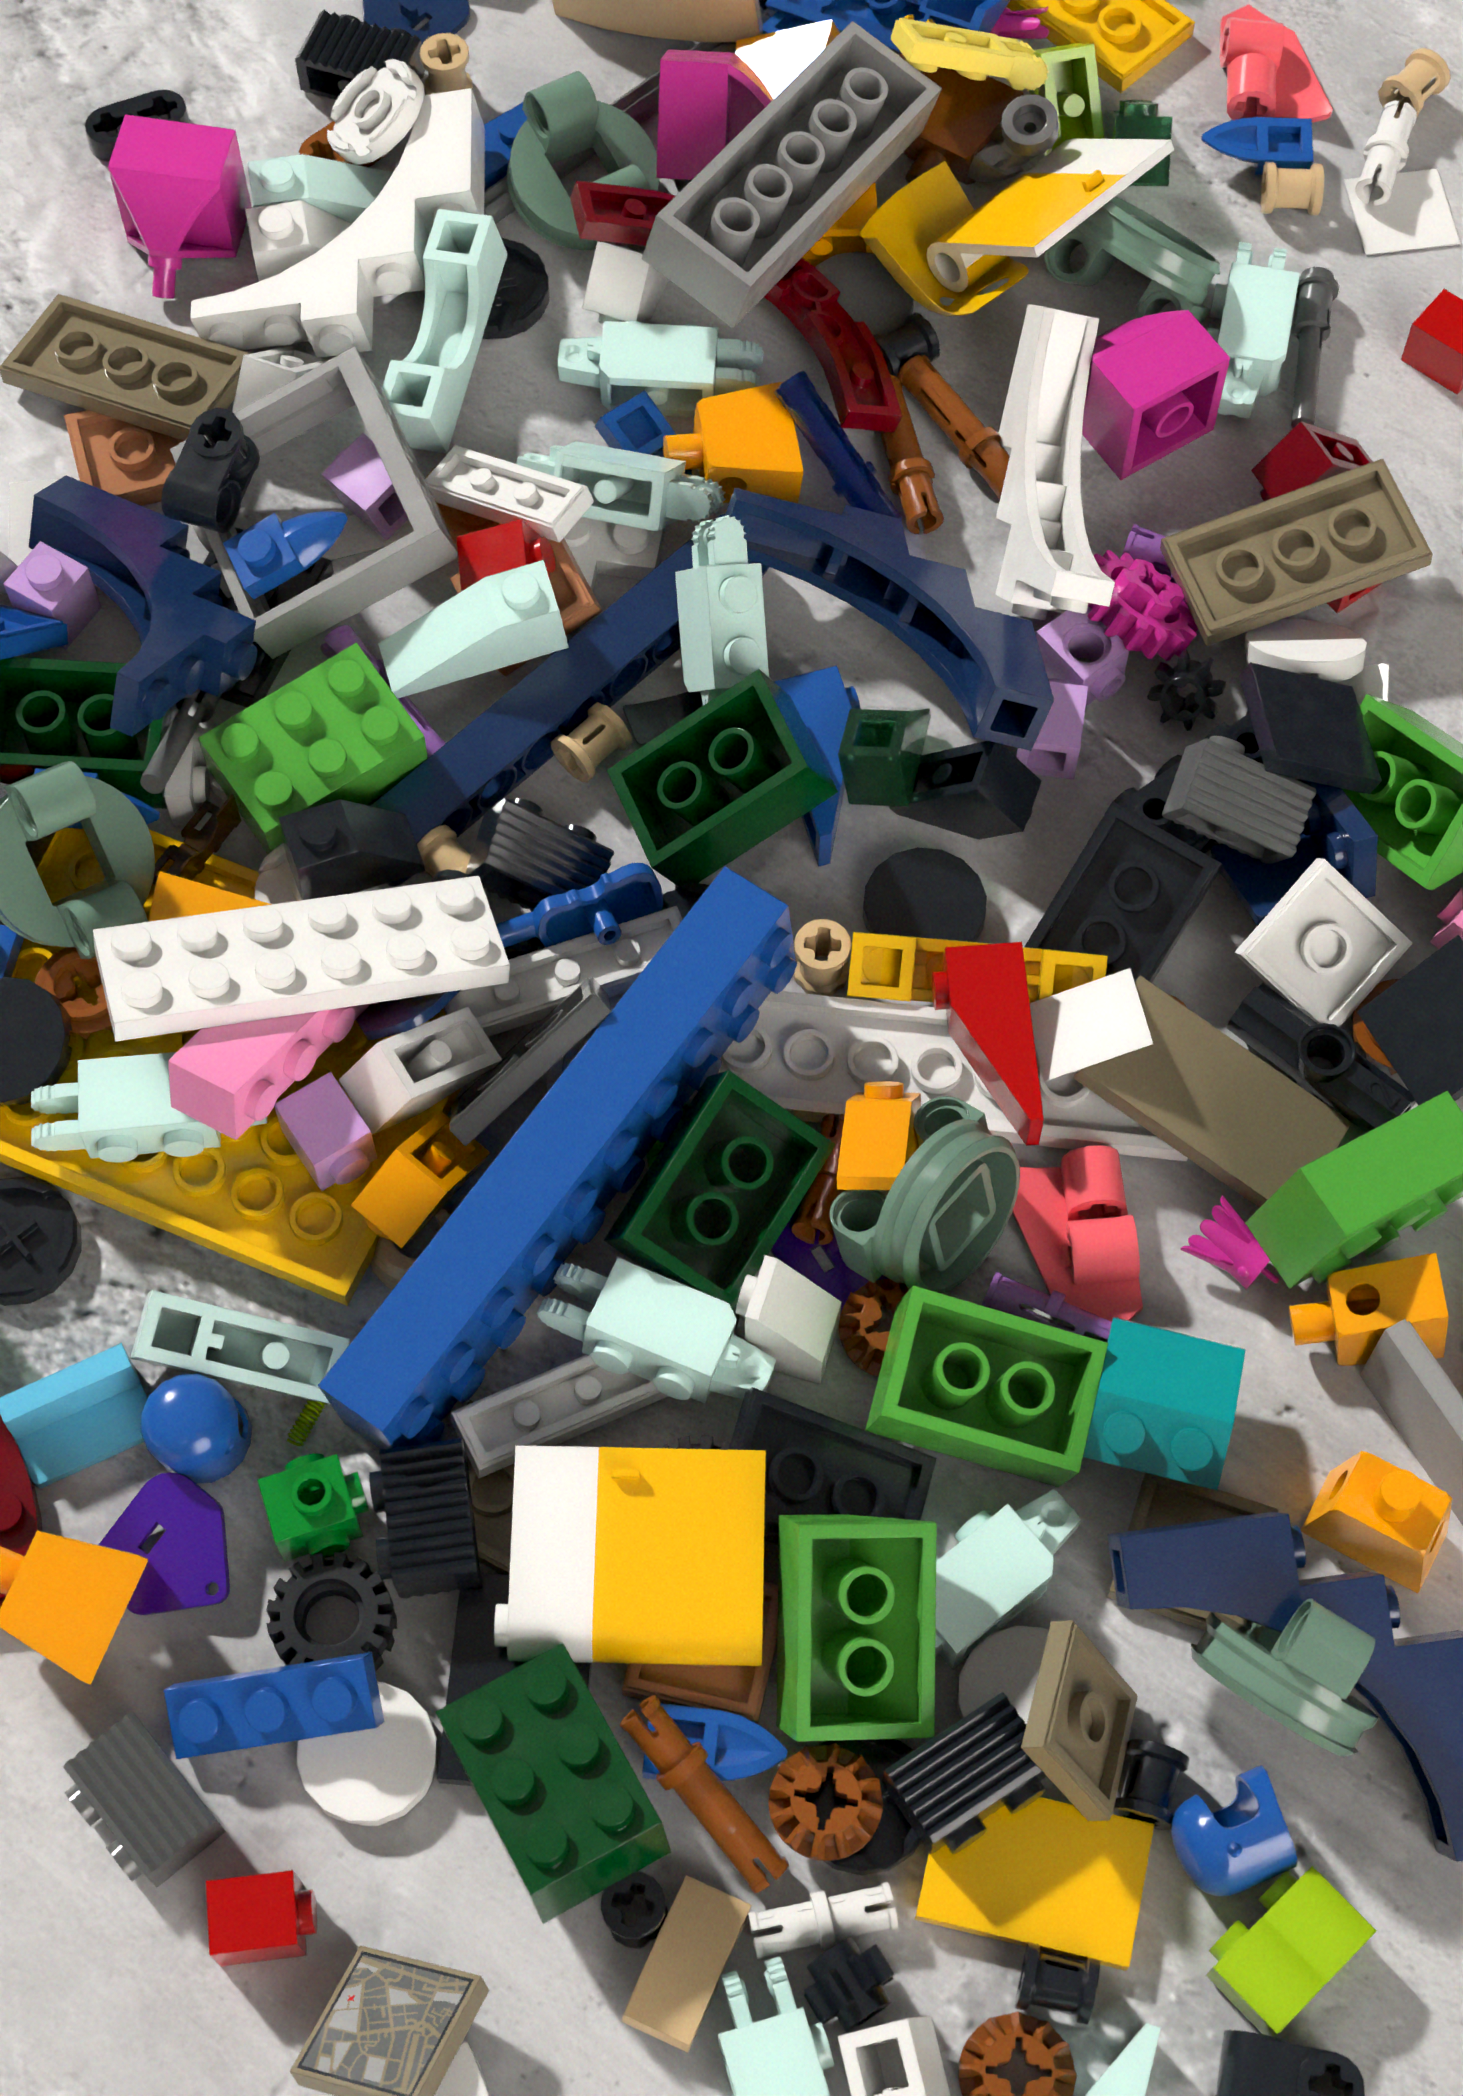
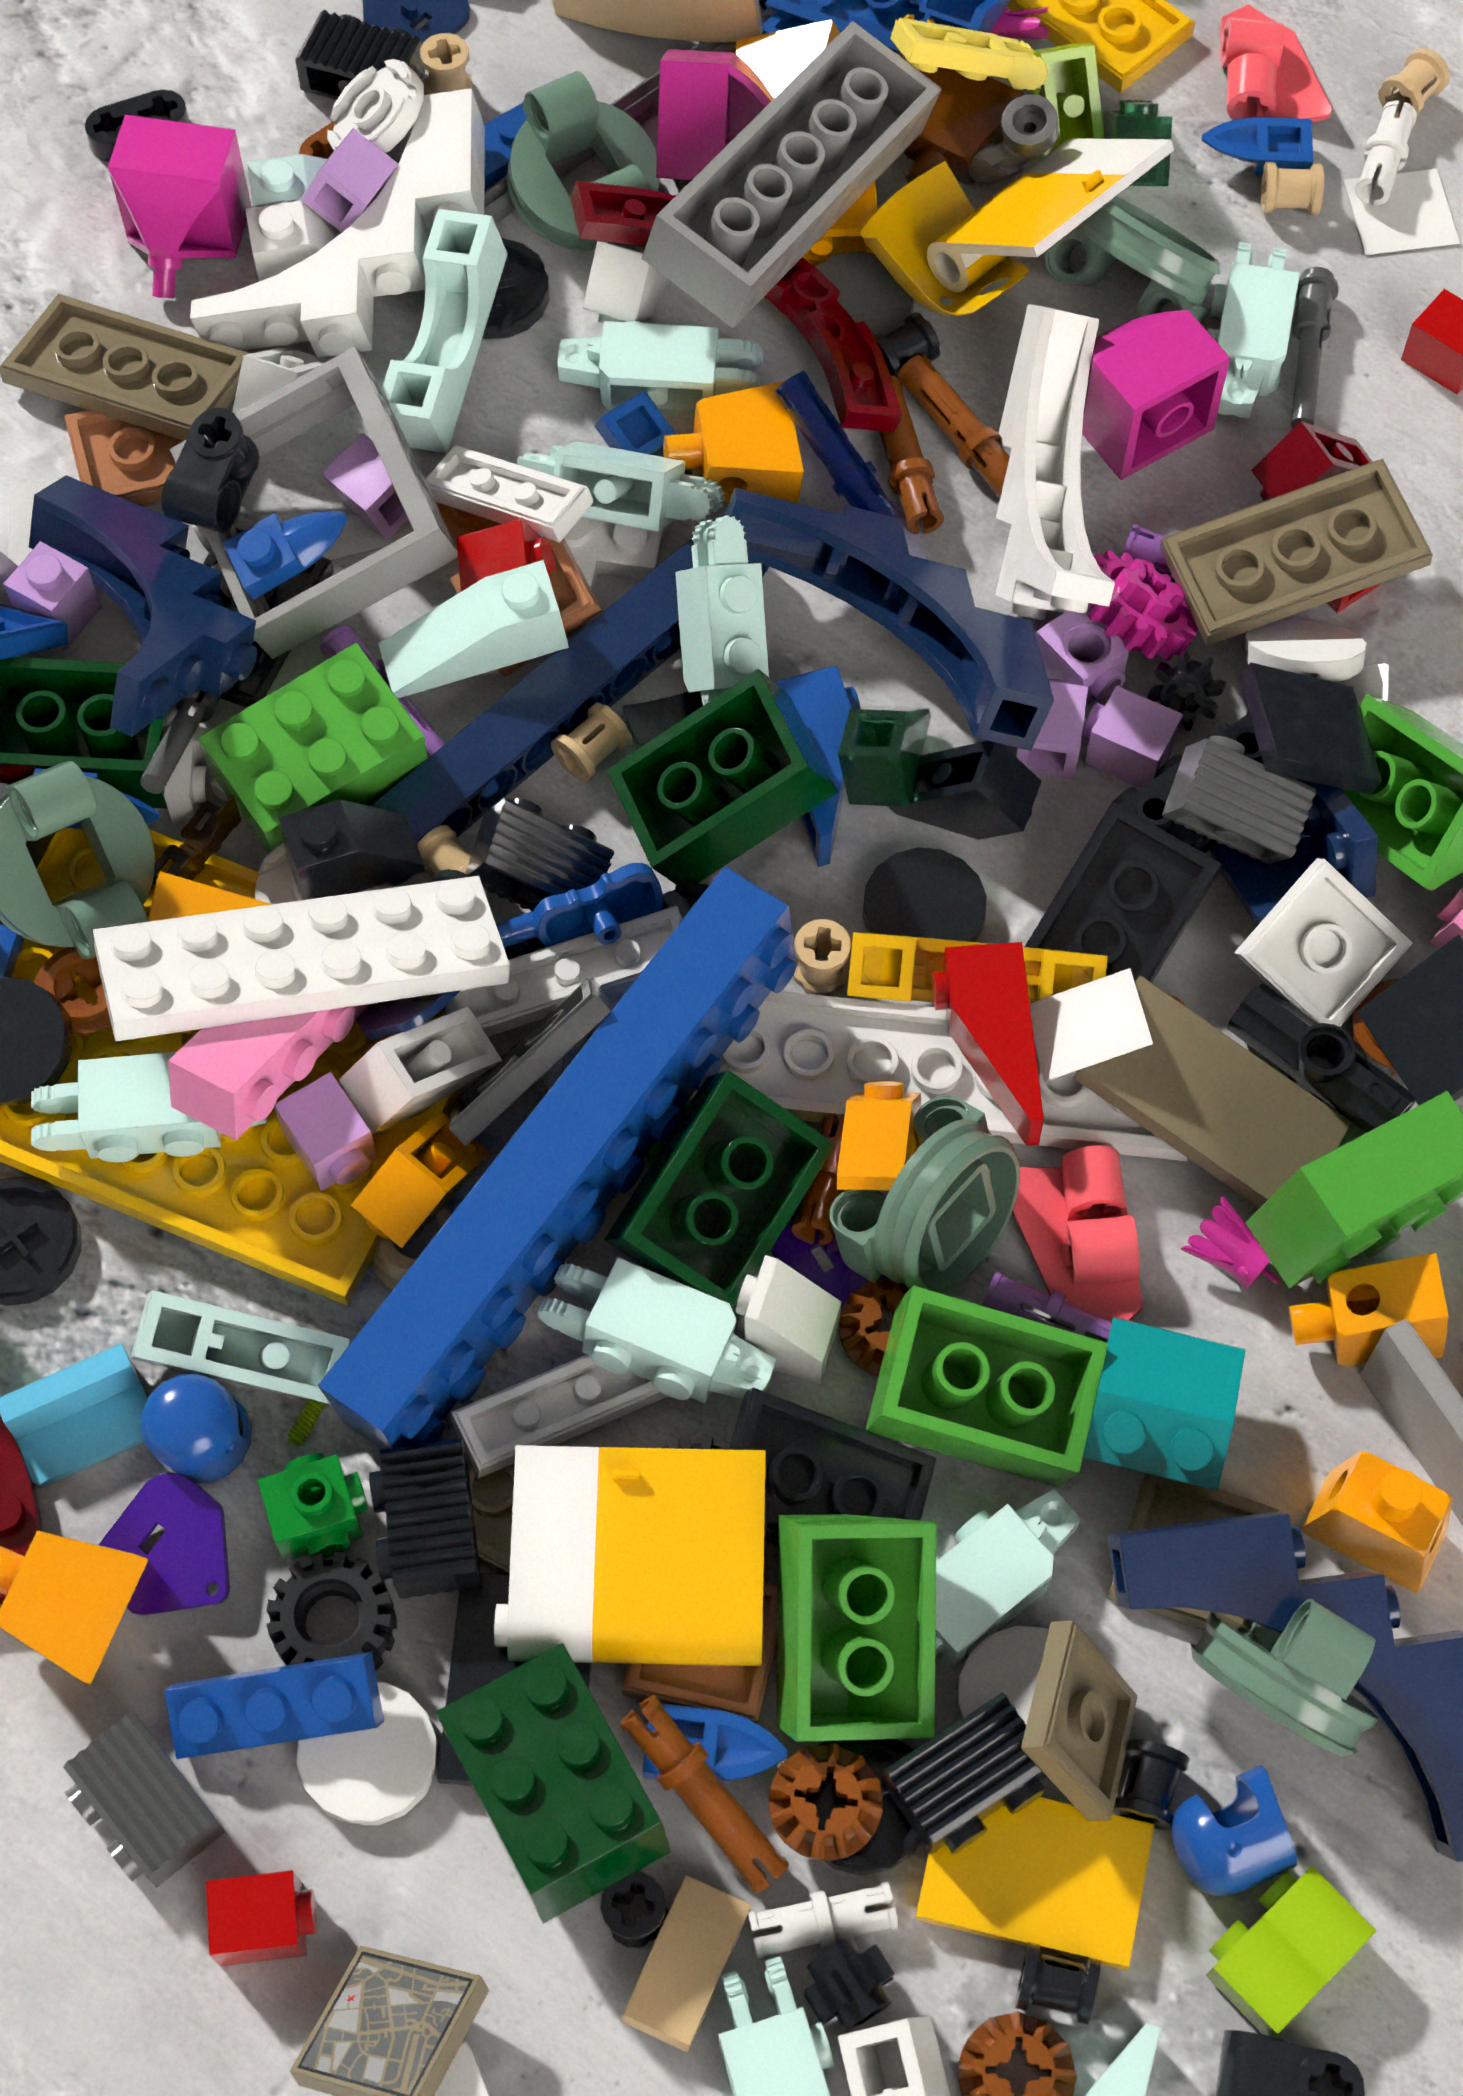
none -> lavender brick [301,128,398,232]
none -> lavender brick [1082,685,1183,788]

